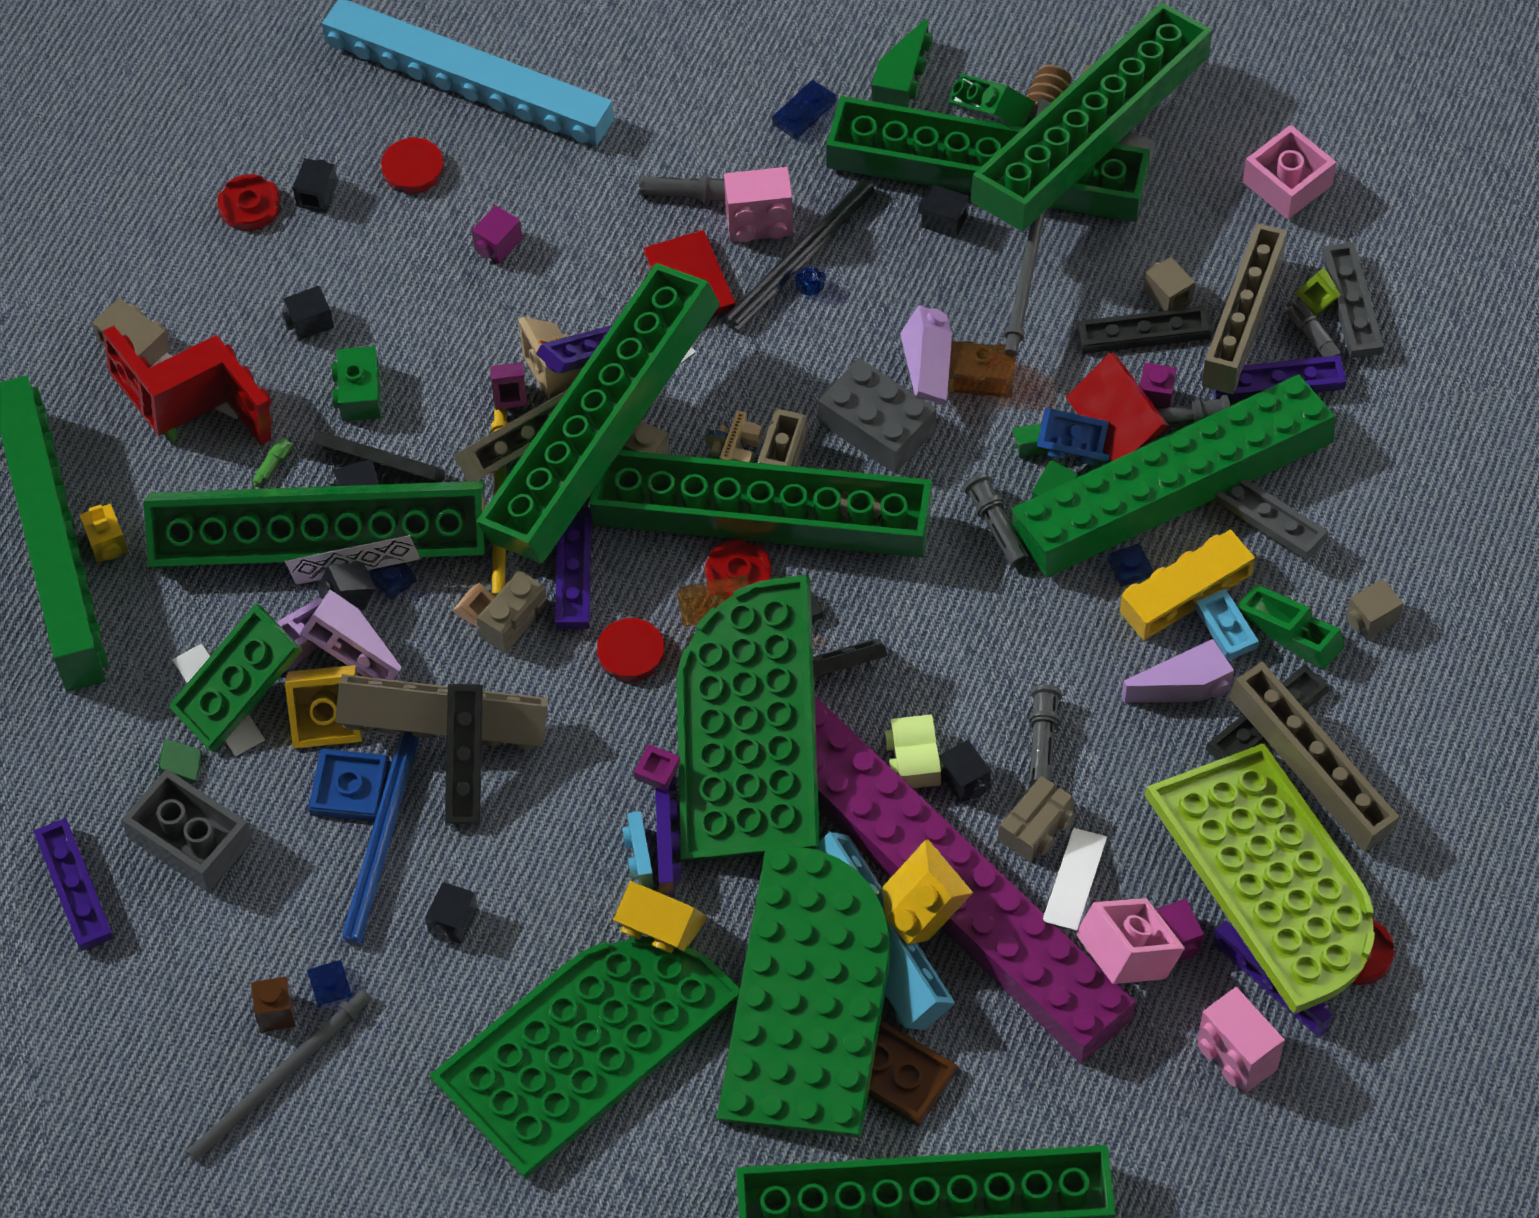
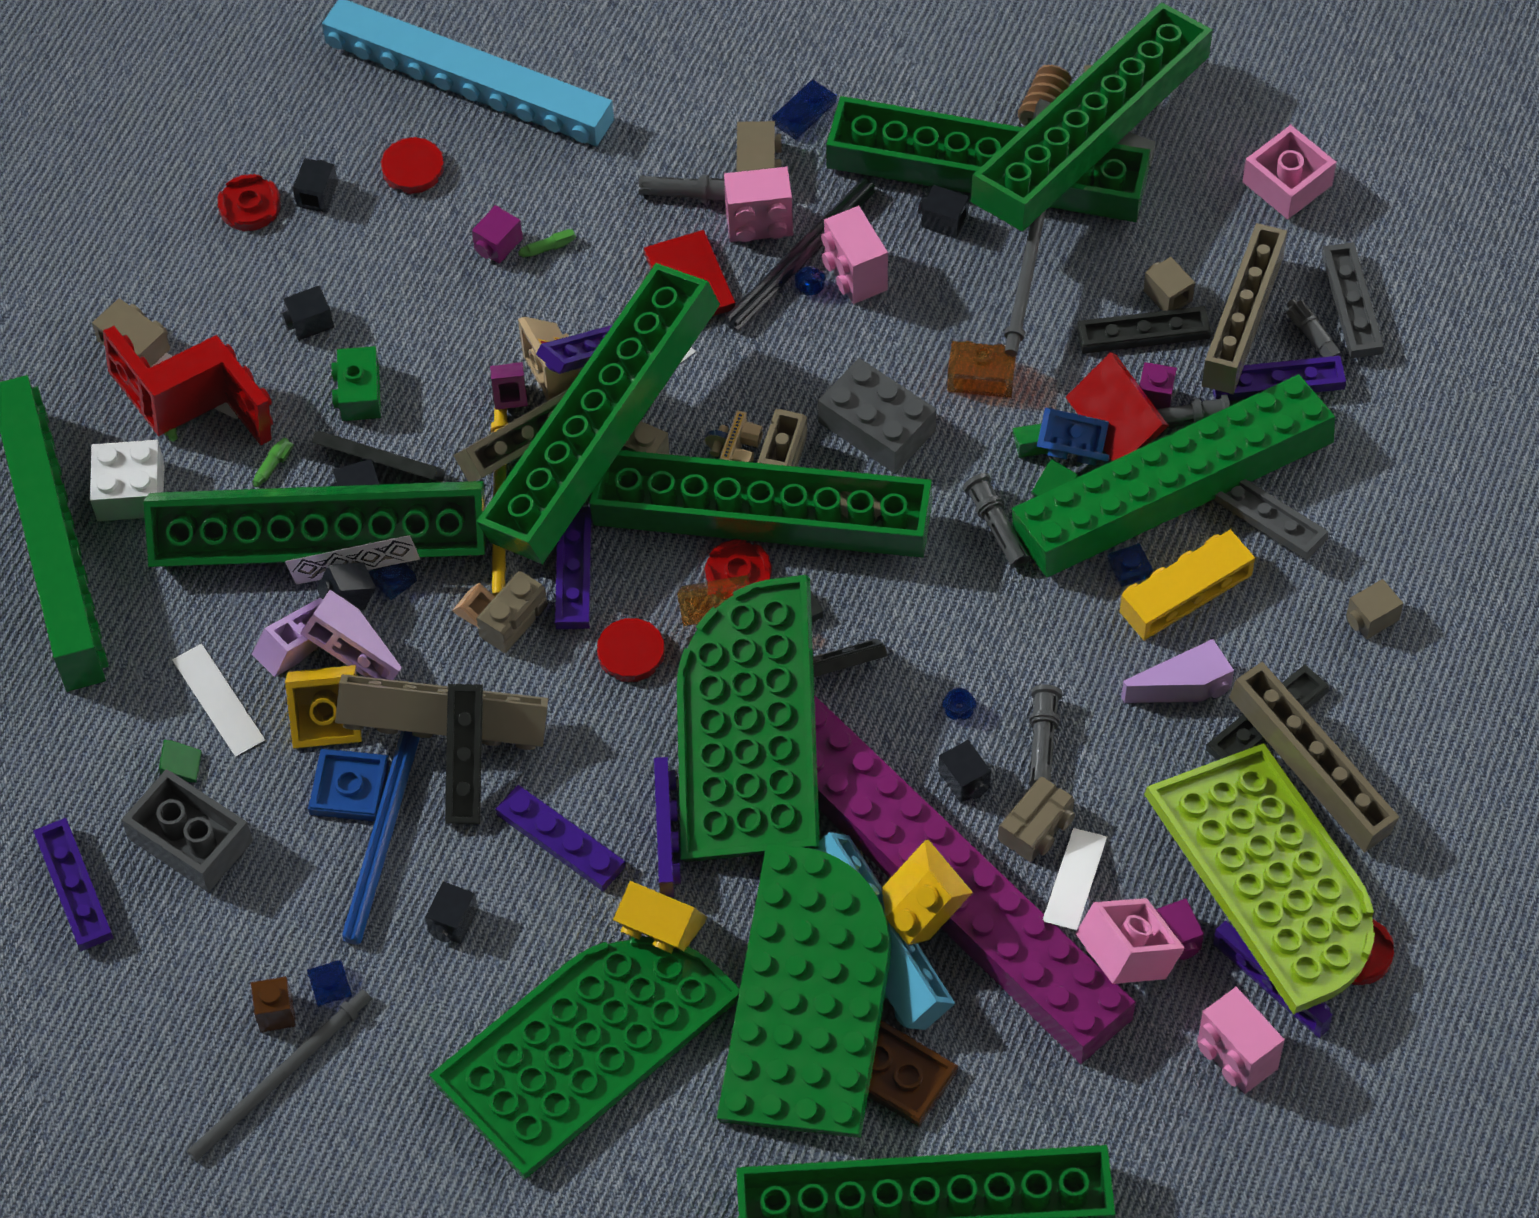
yellow brick [79,503,129,563] -> none
green tile [168,604,303,752] -> none
medium azure plate [622,811,654,889] -> none
magenta plate [633,744,681,791] -> none
green slope [871,19,933,108] -> none
yellowish green brick [885,714,941,788] -> none
lavender slope [900,305,952,405] -> none
green slope [948,74,1036,127] -> none
medium azure plate [1195,589,1259,661] -> none
green slope [1237,584,1345,670] -> none
lime slope [1295,268,1340,316] -> none
none -> white brick [90,440,164,521]
none -> dark purple plate [496,785,626,892]
none -> bright green piece [518,229,576,258]
none -> dark tan brick [737,121,782,172]
none -> bright pink brick [821,206,888,304]
none -> clear blue plate [942,688,976,720]

